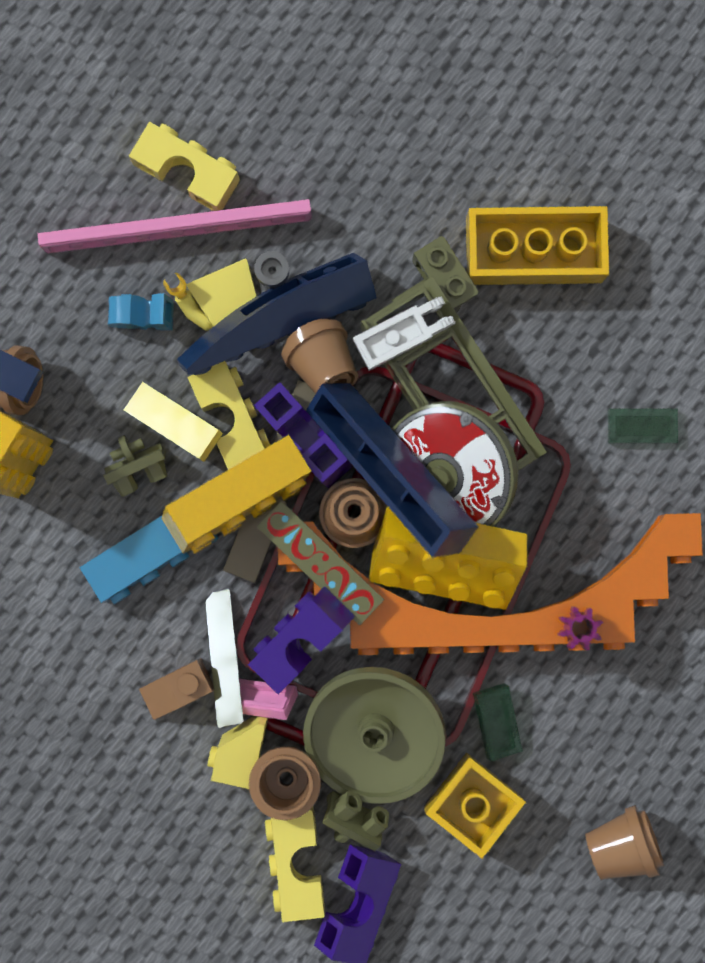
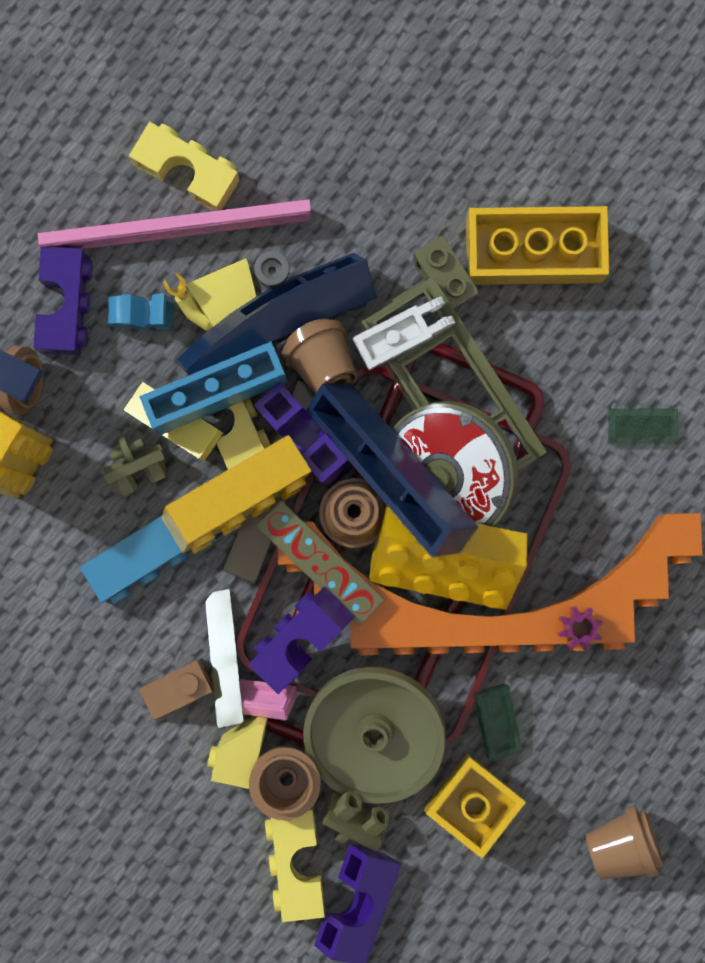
none -> dark purple arch [33,247,93,356]
none -> dark azure brick [139,342,288,436]

